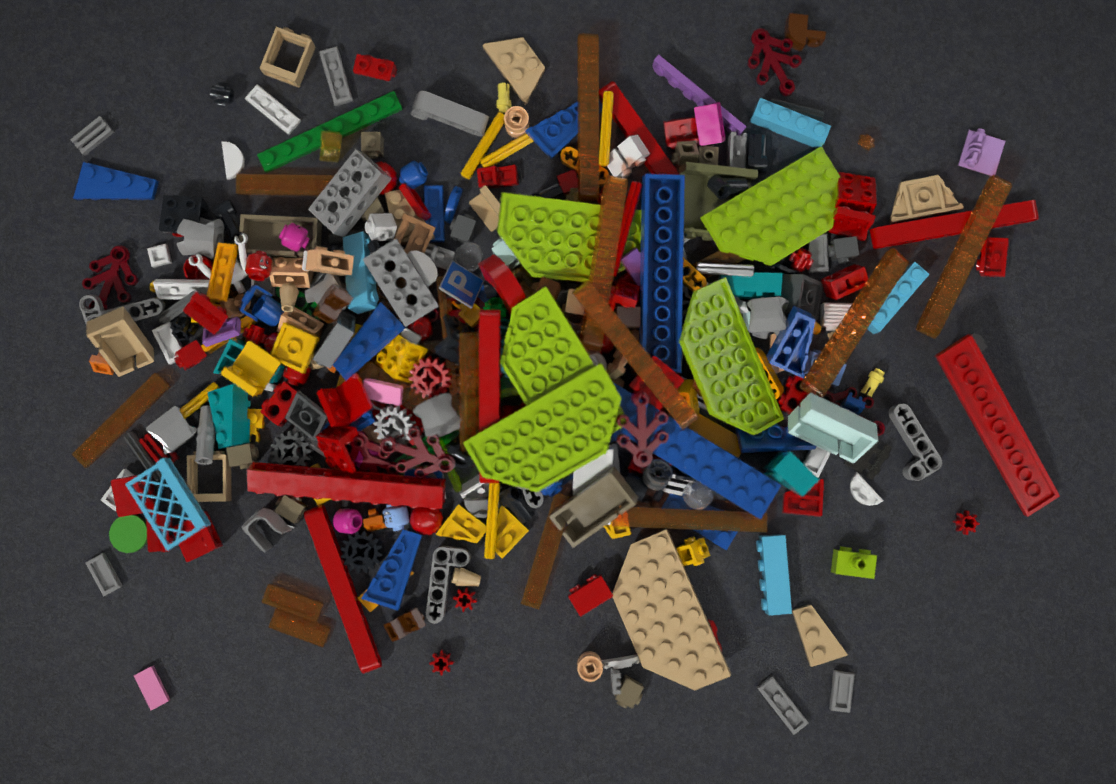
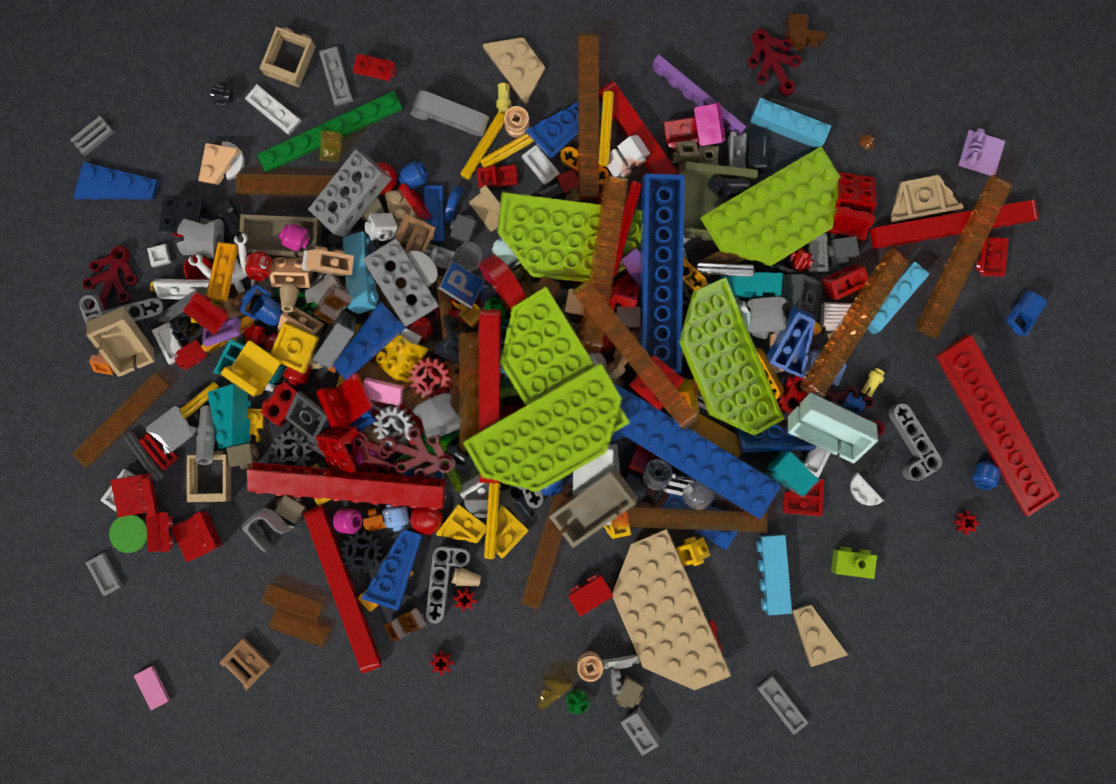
medium azure fence [125,458,211,551] -> none
dark tan brick [361,132,384,159] -> none
dark red plant [616,390,669,467] -> none
light grey tile [829,670,854,713] -> none
none -> light nougat wing [198,143,241,185]
none -> medium nougat plate [219,638,272,691]
none -> white tile [522,144,560,186]
none -> clear yellow slope [537,677,573,711]
none -> green gear [566,689,590,715]
none -> light grey hinge [621,706,661,756]
none -> blue head [972,460,1001,490]
none -> blue piece [1006,291,1047,336]

